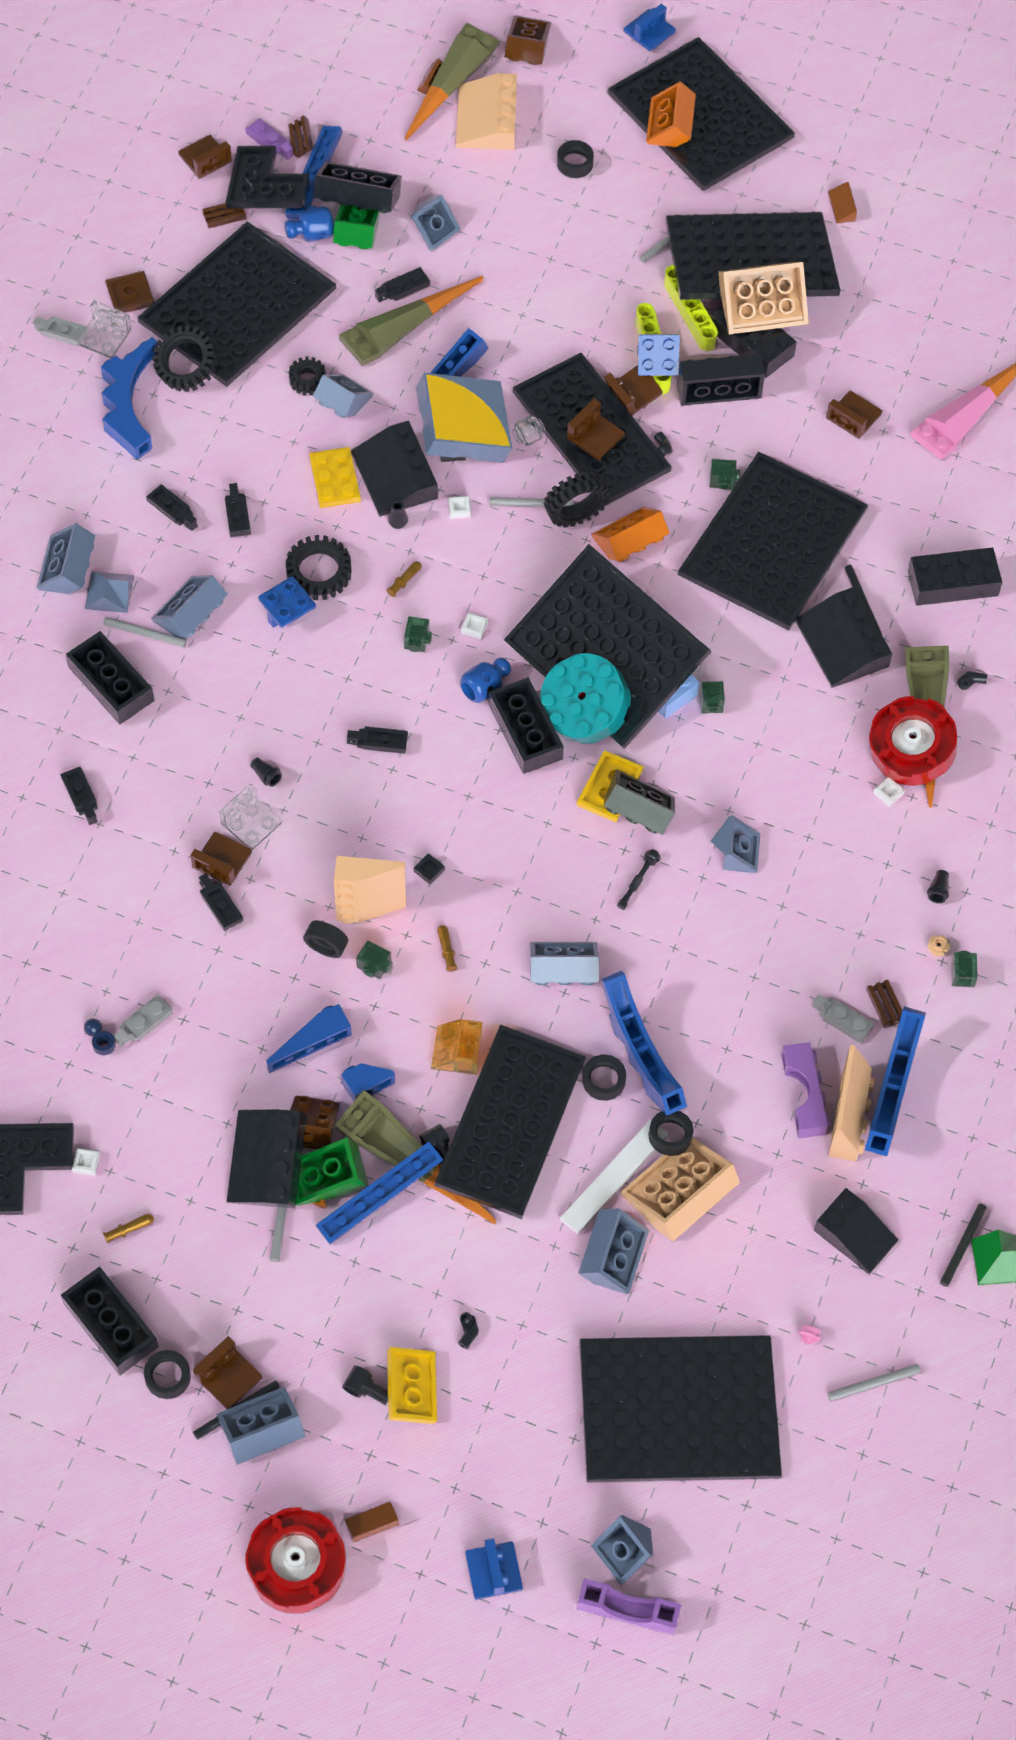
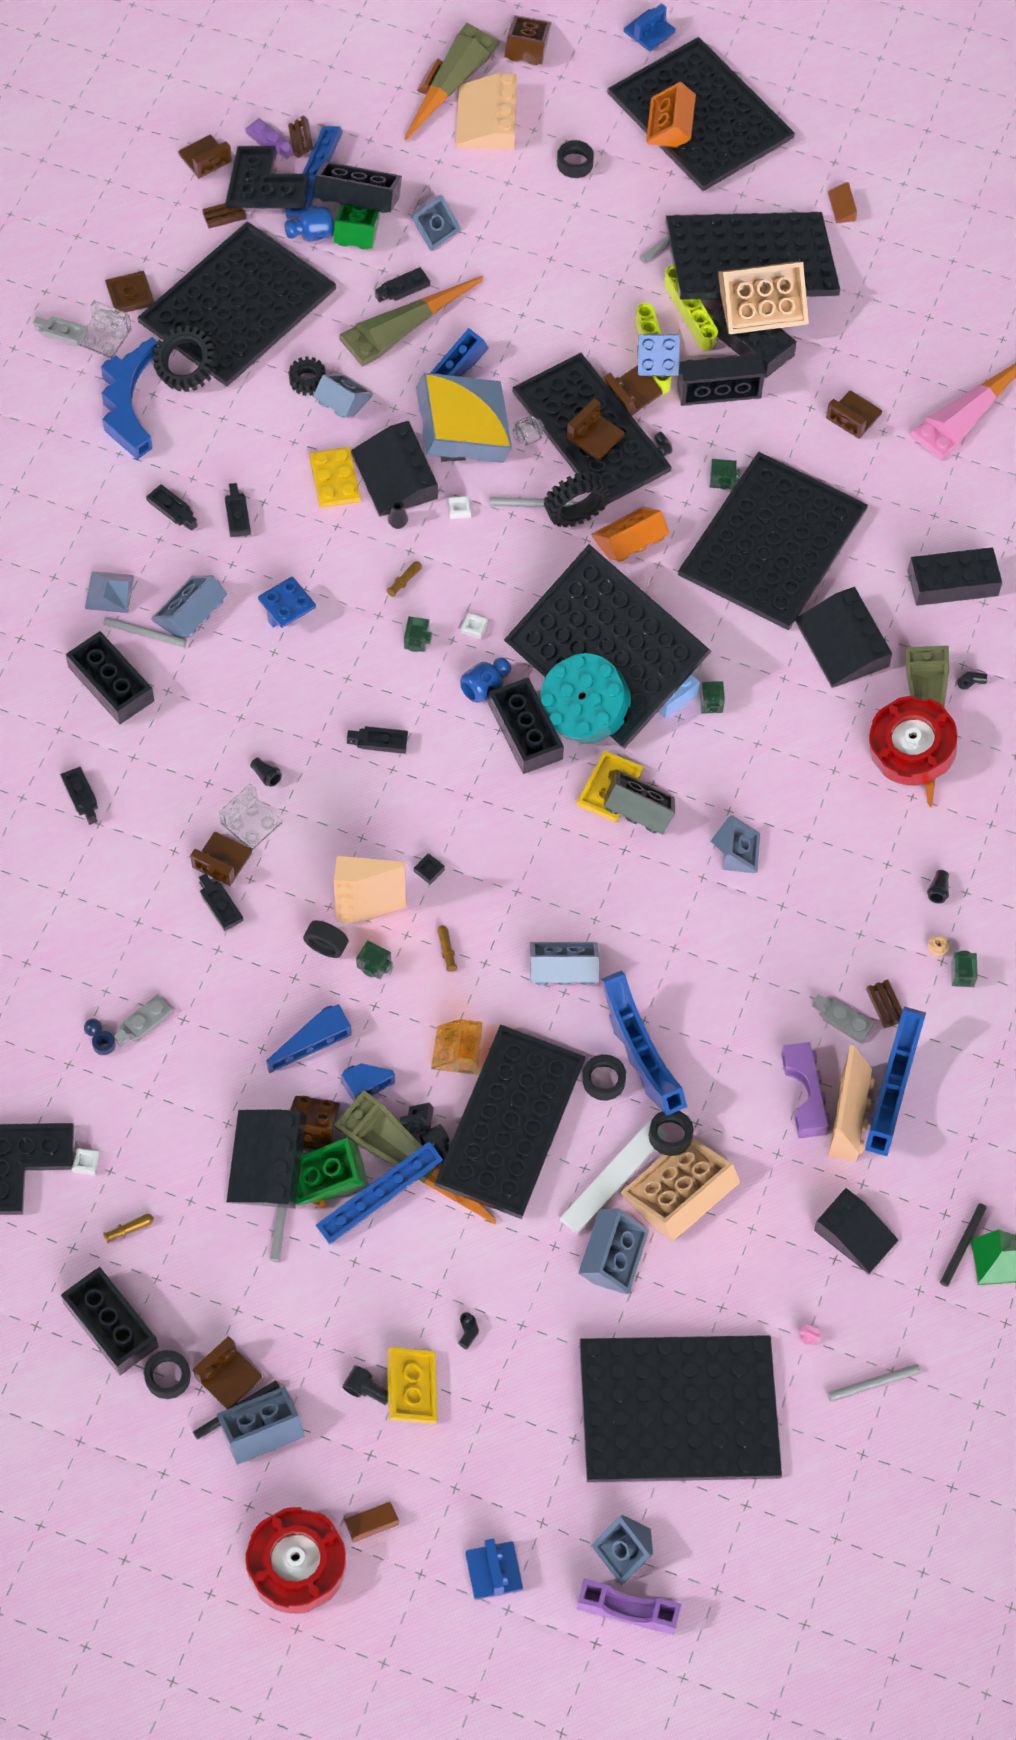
sand blue slope [37,523,96,594] -> none
black tyre [285,535,352,600] -> none
black piece [617,849,660,910] -> none
black bar [844,565,882,634] -> none
white tile [873,777,905,807] -> none
none -> black bracket [400,1102,434,1134]

